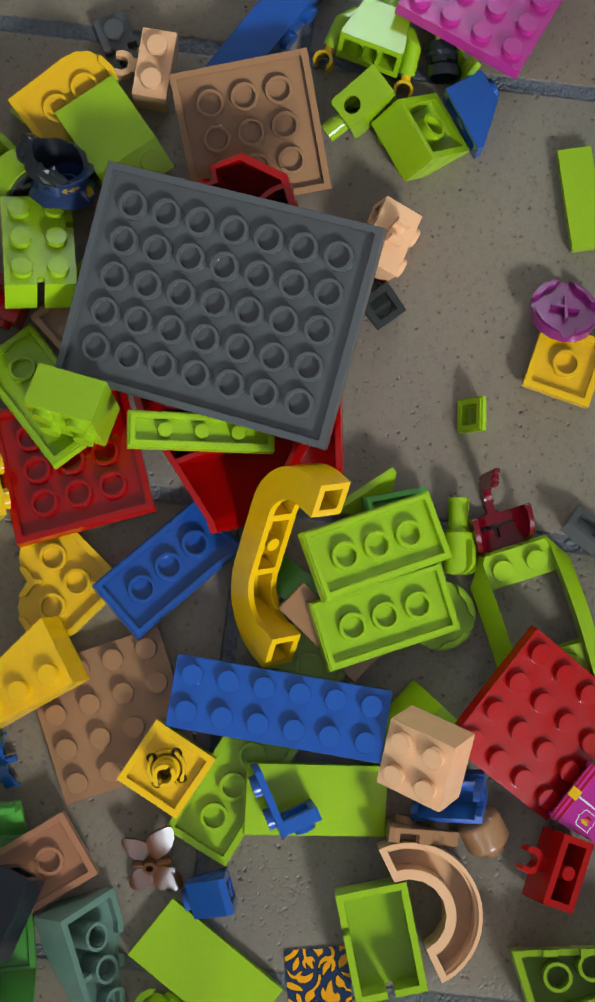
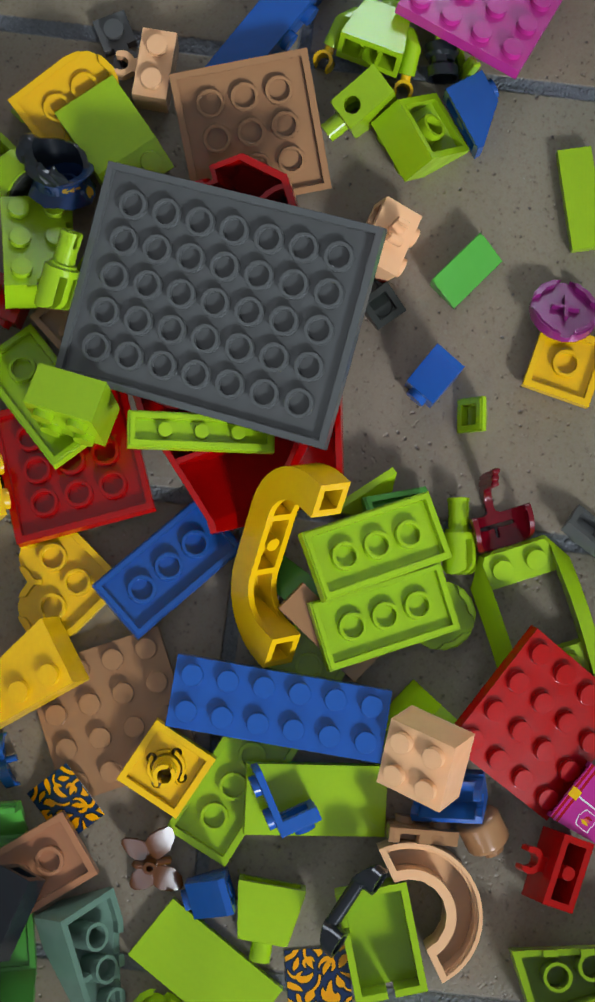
none -> sticker [27,763,105,834]
none -> lime arm [34,228,84,311]
none -> lime torso [237,873,306,964]
none -> black bar [320,864,388,958]
none -> blue slope [404,343,465,408]
none -> bright green slope [430,233,502,309]

